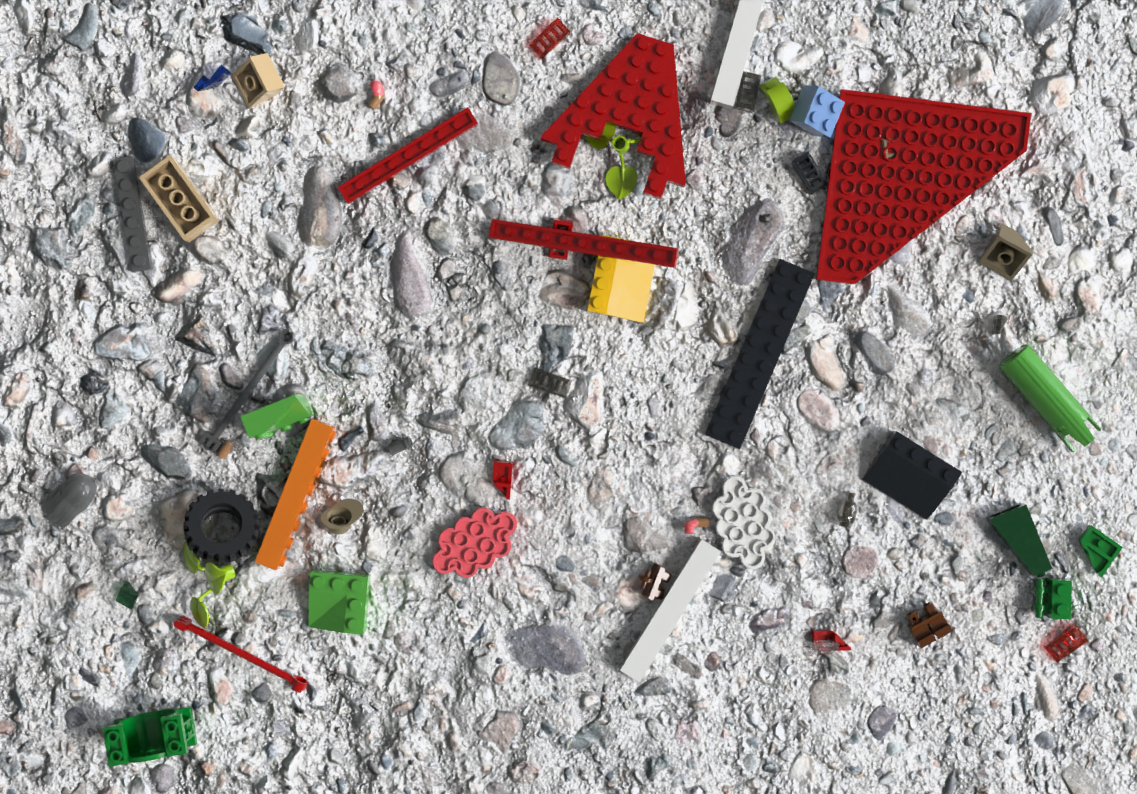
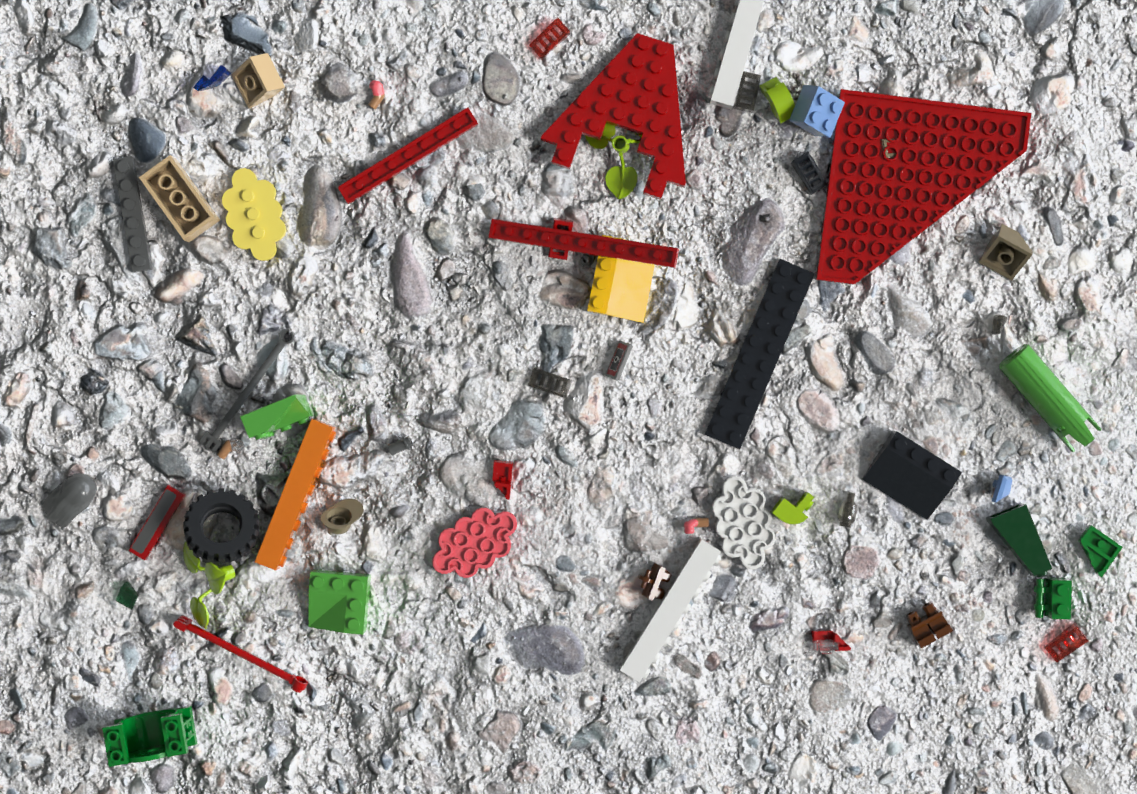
none -> tile [128,485,186,560]
none -> light yellow plate [222,168,287,261]
none -> slope [605,341,633,381]
none -> lime brick [770,491,814,524]
none -> medium blue piece [992,475,1012,503]

